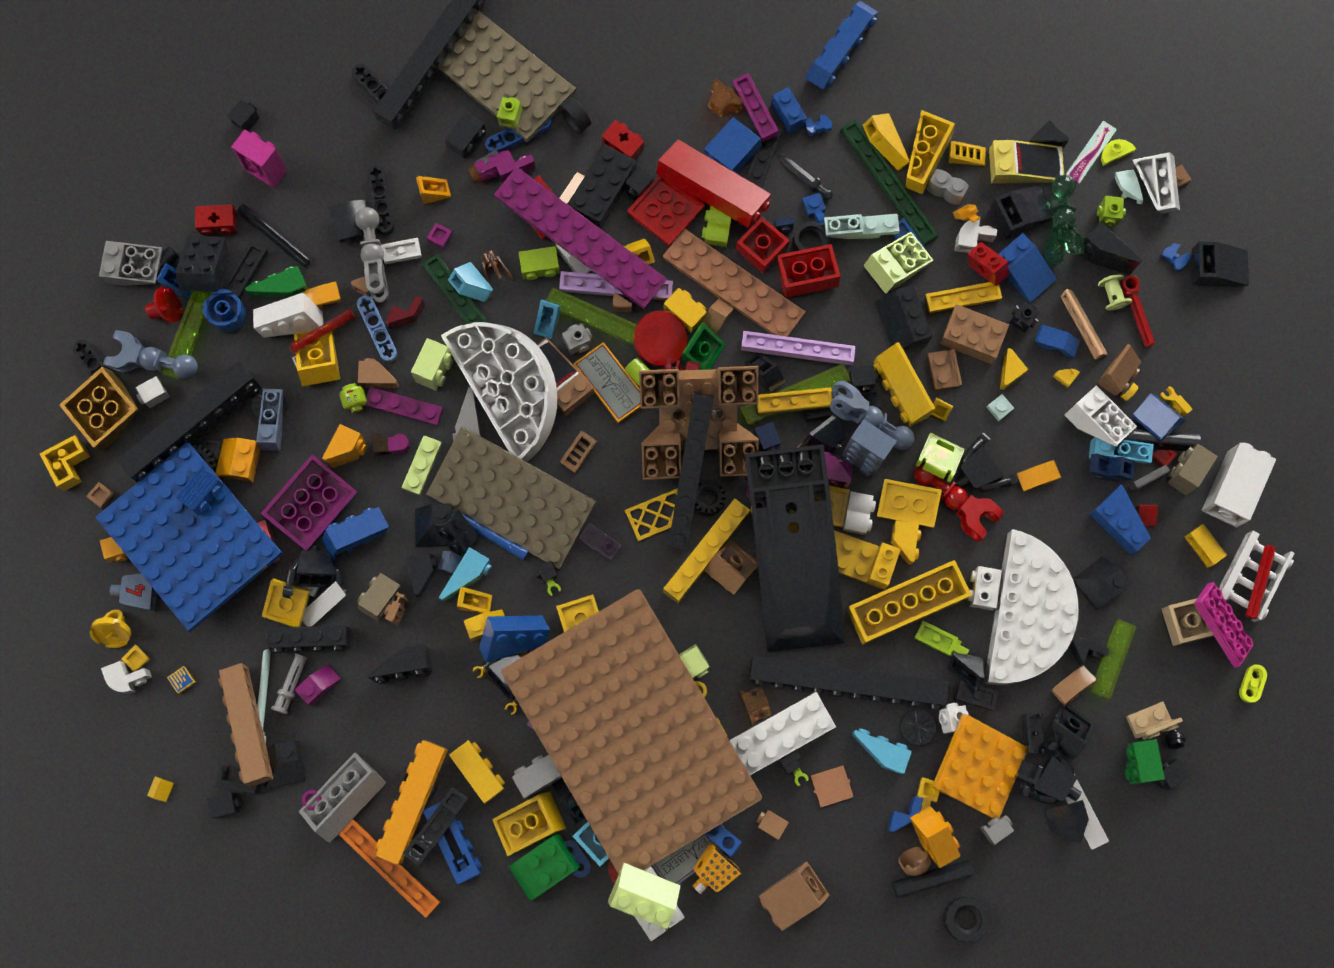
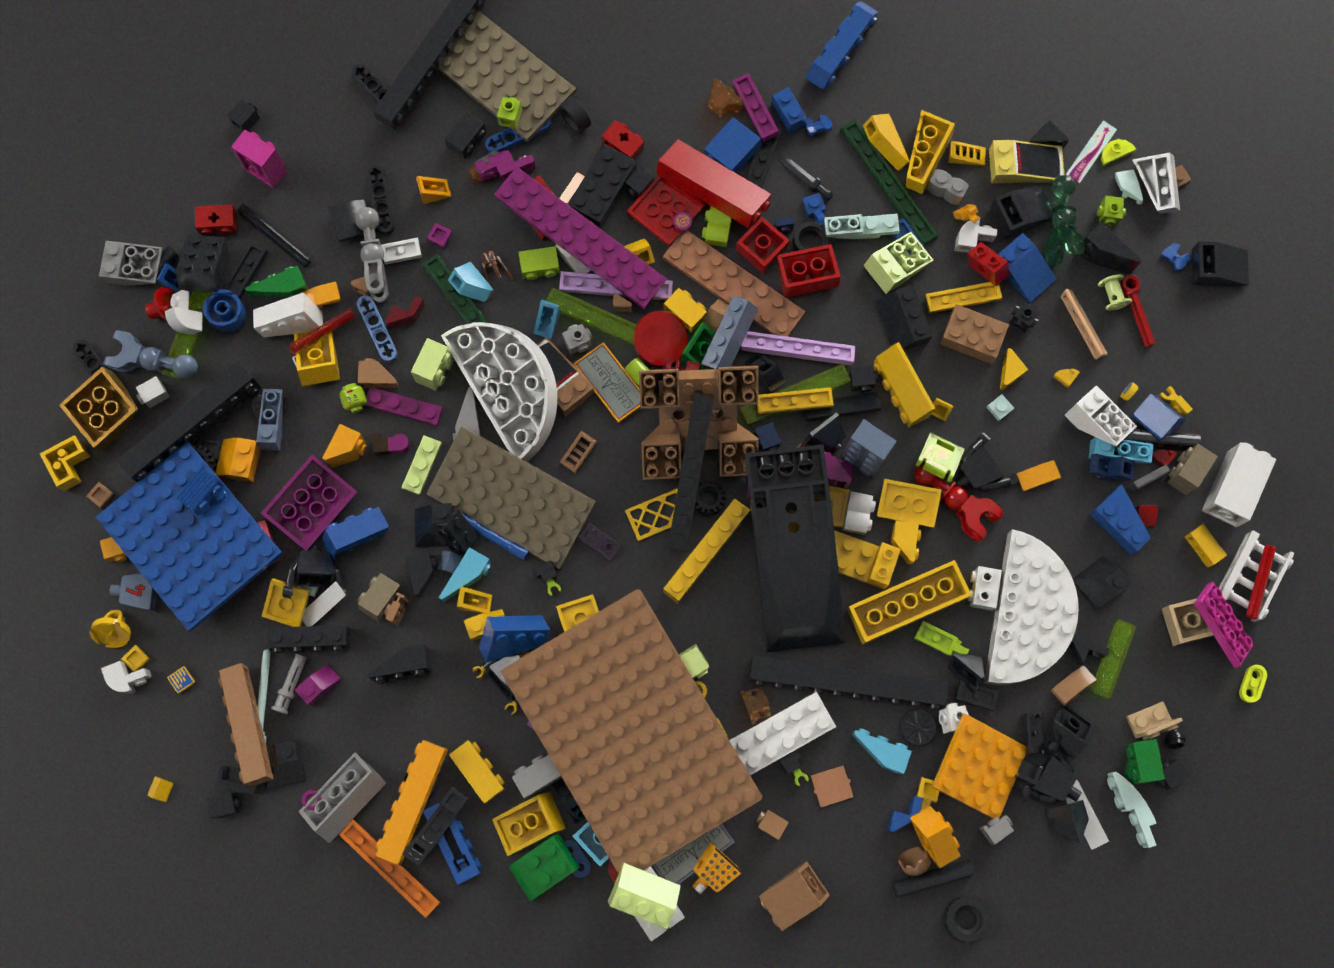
medium nougat slope [704,539,757,595] -> none
blue leg [704,825,743,858] -> none
sand blue piece [830,381,914,450] -> none
medium nougat plate [927,349,962,391] -> none
blue slope [1035,325,1080,358] -> none
medium nougat slope [1097,344,1141,396] -> none
none -> white brick [165,290,202,335]
none -> magenta tile [673,212,692,232]
none -> sand blue brick [701,295,758,370]
none -> light aqua slope [1107,772,1156,848]

